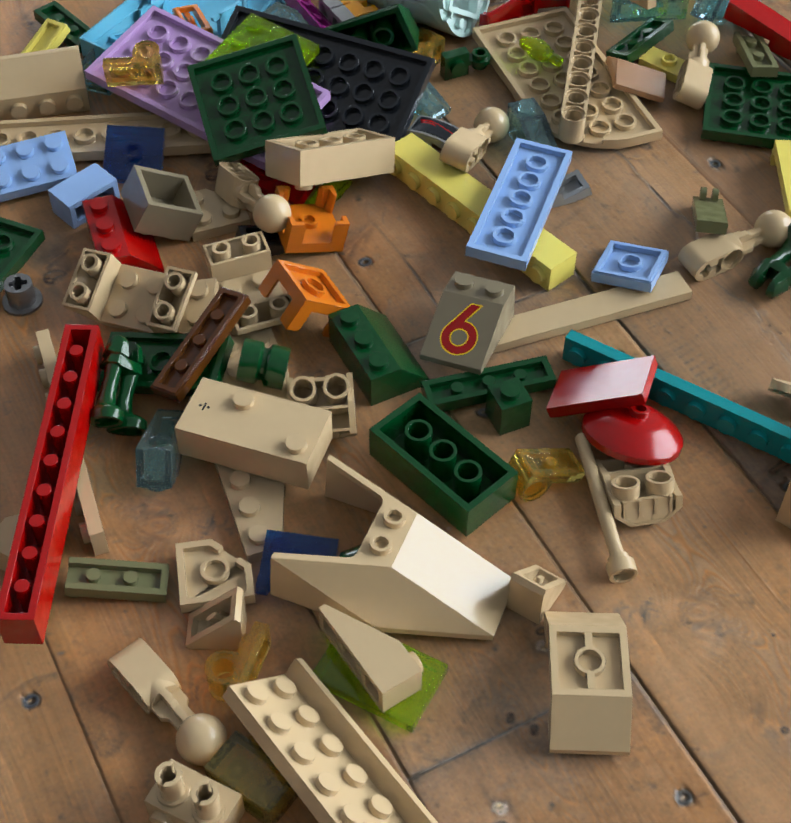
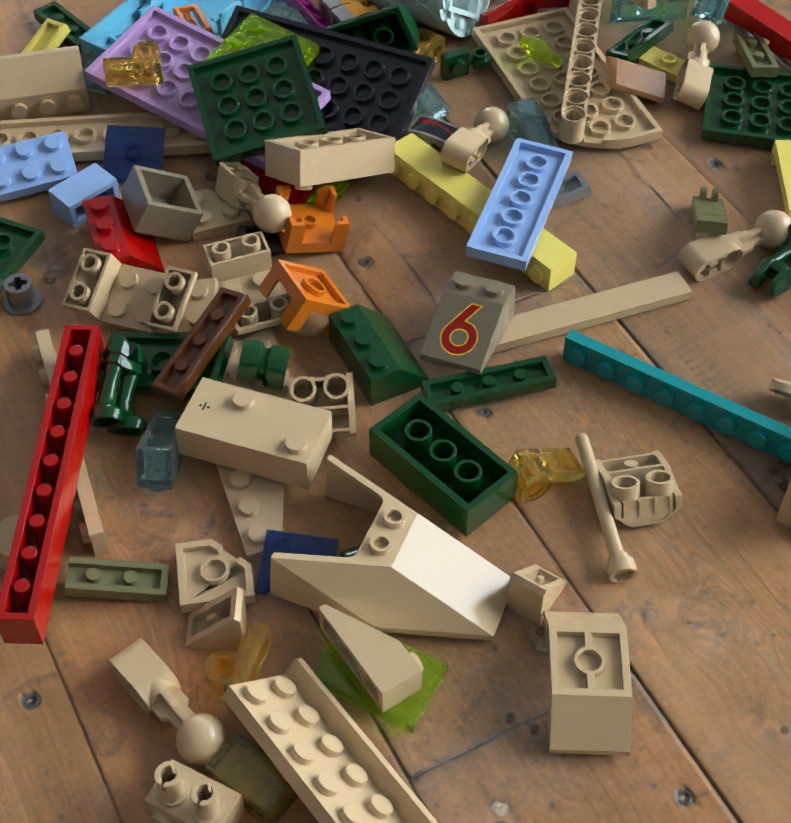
dark green brick [485,377,533,436] -> none
tile [546,355,658,418] -> none
red dish [581,404,684,466] -> none
light blue tile [591,240,669,293] -> none

